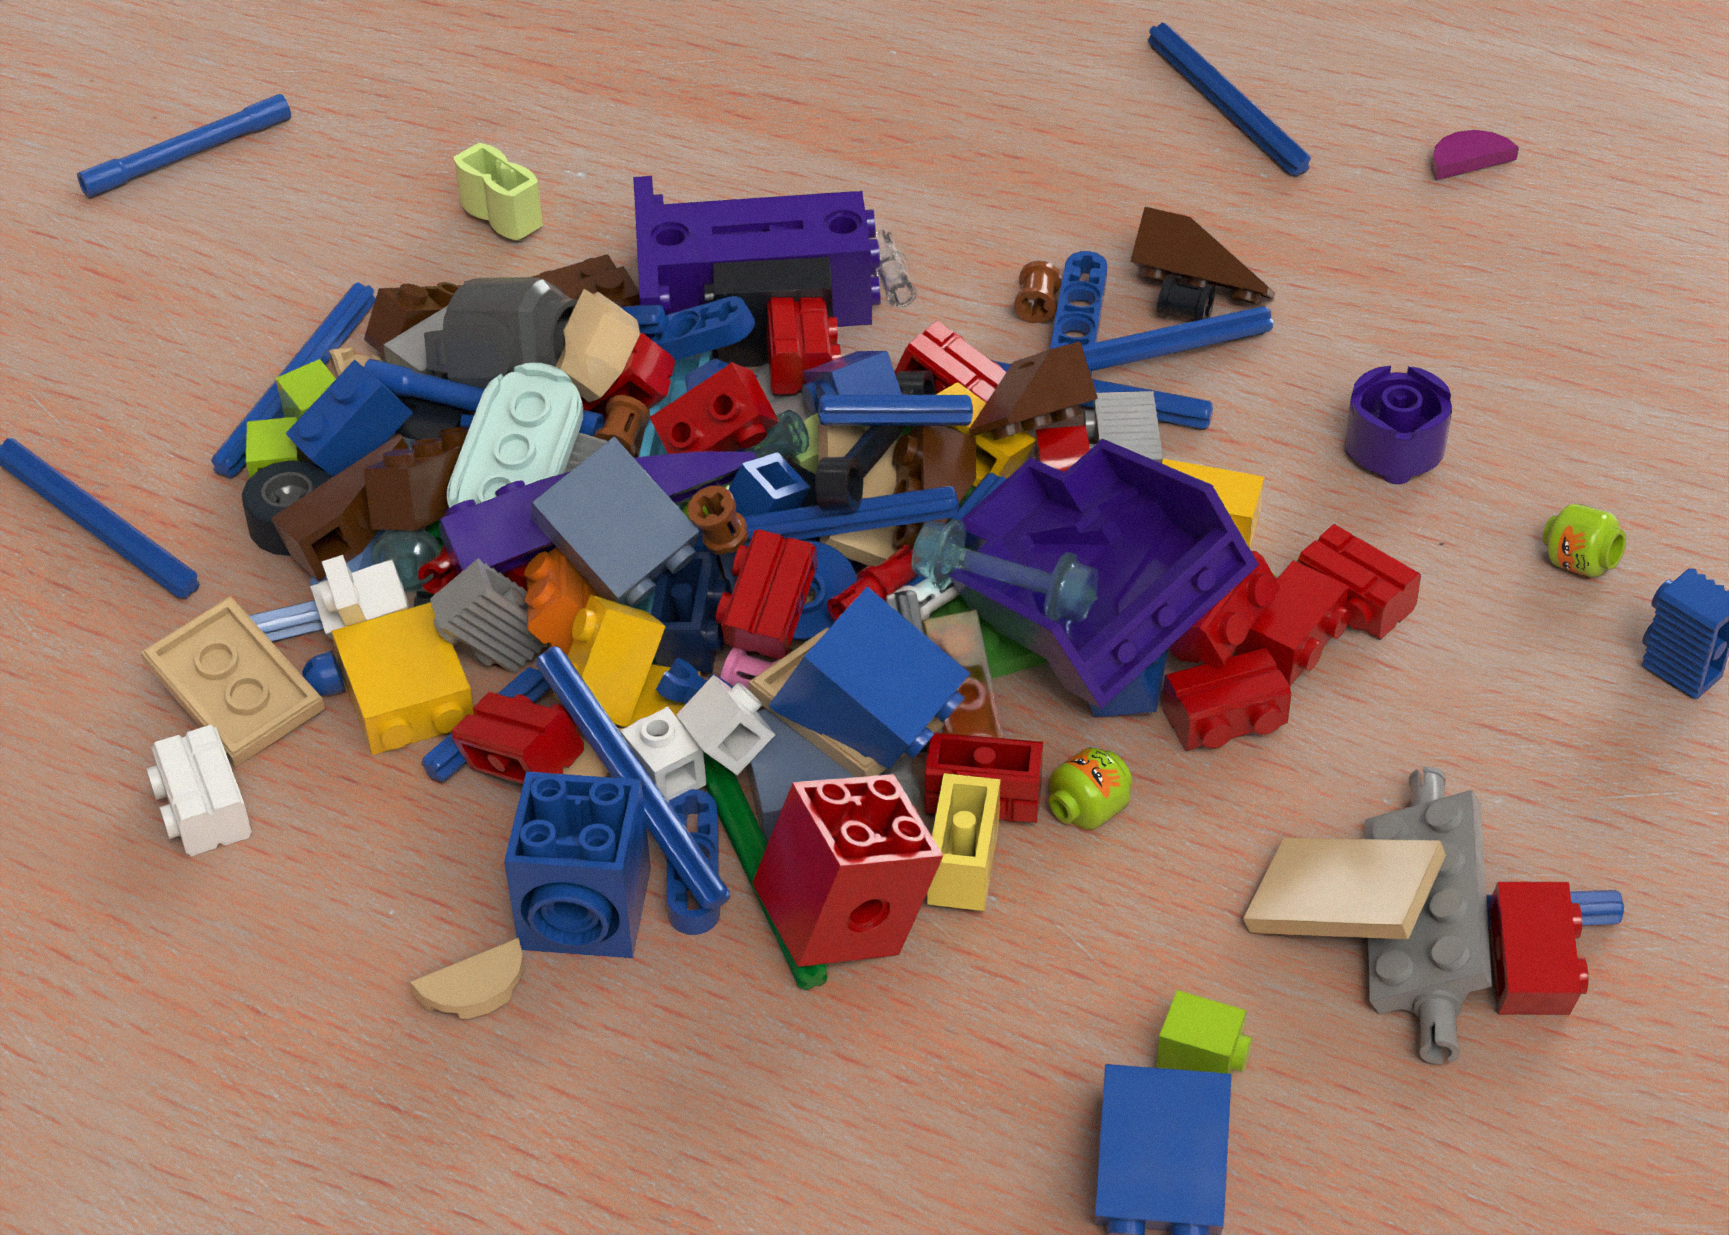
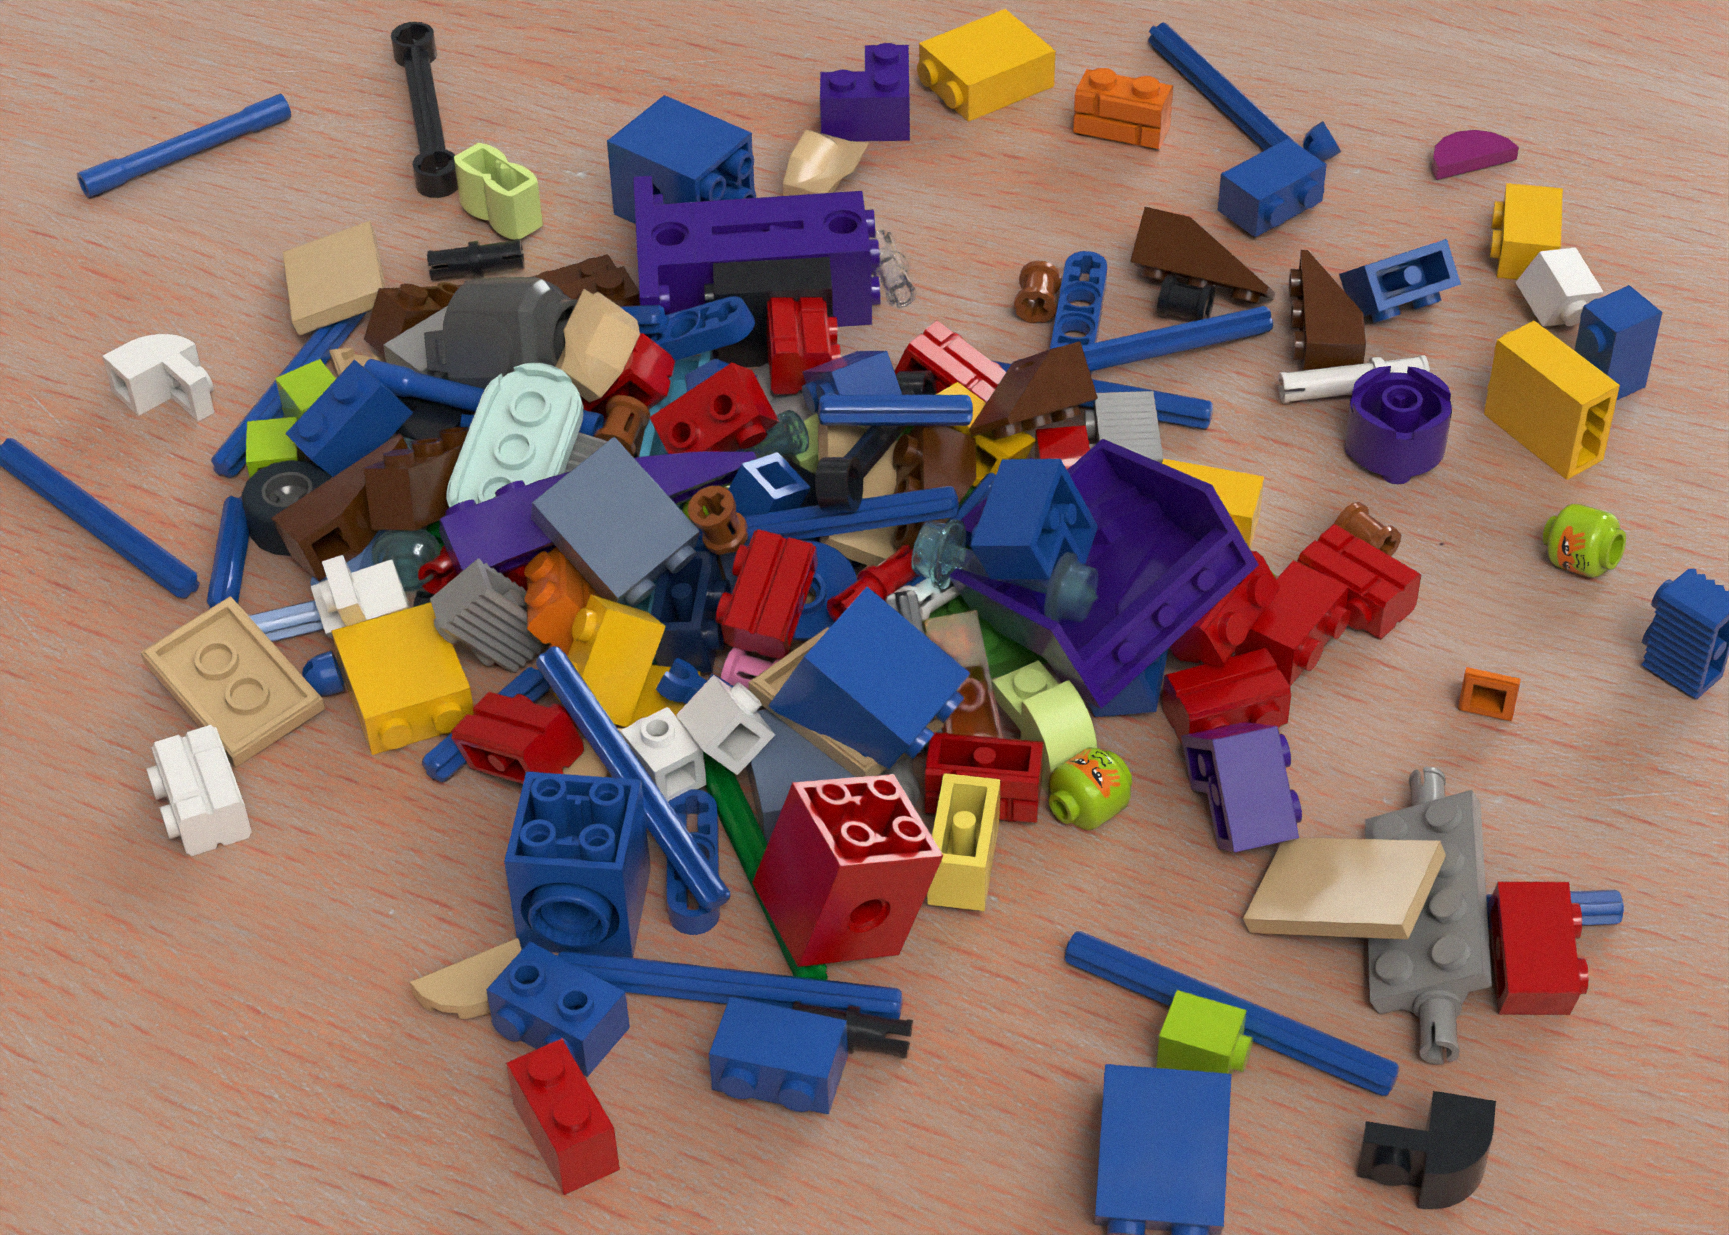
none -> white brick [103,334,215,422]
none -> blue axle [207,496,249,609]
none -> tan tile [283,221,386,335]
none -> black piece [391,22,458,198]
none -> black pin [427,239,525,280]
none -> blue brick [486,941,630,1077]
none -> red brick [506,1038,620,1195]
none -> blue axle [558,950,903,1019]
none -> blue brick [607,95,756,224]
none -> blue brick [709,996,848,1114]
none -> tan slope [783,130,870,196]
none -> black pin [792,1000,913,1059]
none -> dark purple brick [820,43,910,142]
none -> yellow brick [917,9,1056,122]
none -> blue brick [970,459,1098,580]
none -> yellowish green brick [992,660,1097,796]
none -> blue axle [1065,931,1399,1096]
none -> orange brick [1073,68,1173,149]
none -> dark purple brick [1181,722,1302,853]
none -> blue brick [1218,138,1327,237]
none -> white pin [1278,355,1430,404]
none -> reddish brown slope [1289,250,1366,371]
none -> blue hinge [1303,121,1341,161]
none -> dark orange bush [1334,502,1401,556]
none -> blue brick [1339,239,1461,323]
none -> black brick [1357,1091,1496,1209]
none -> orange slope [1458,667,1521,721]
none -> yellow brick [1484,320,1620,480]
none -> yellow brick [1489,183,1563,280]
none -> white brick [1516,248,1603,327]
none -> blue brick [1574,285,1663,400]

